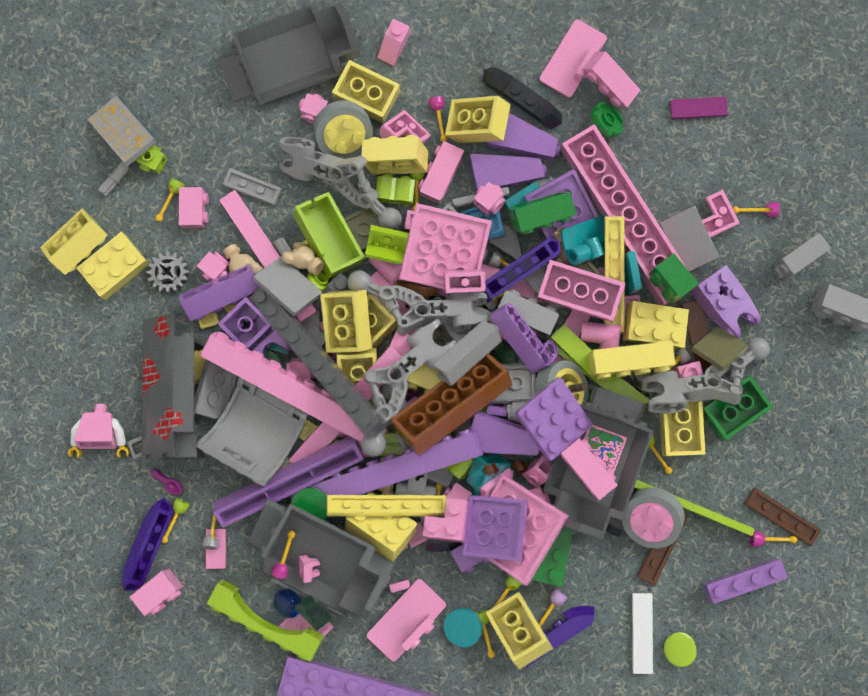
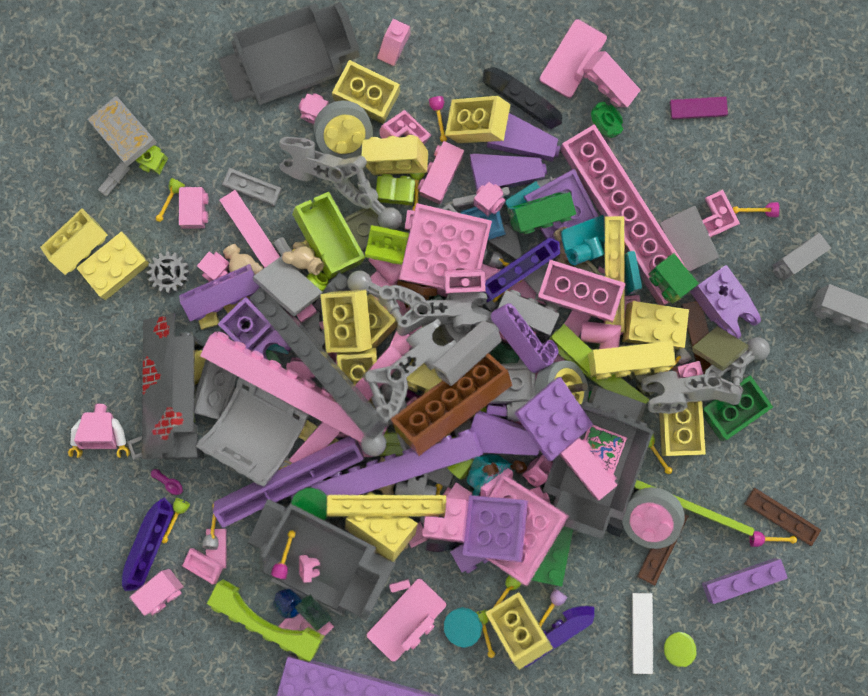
none -> bright pink tile [182,548,224,584]

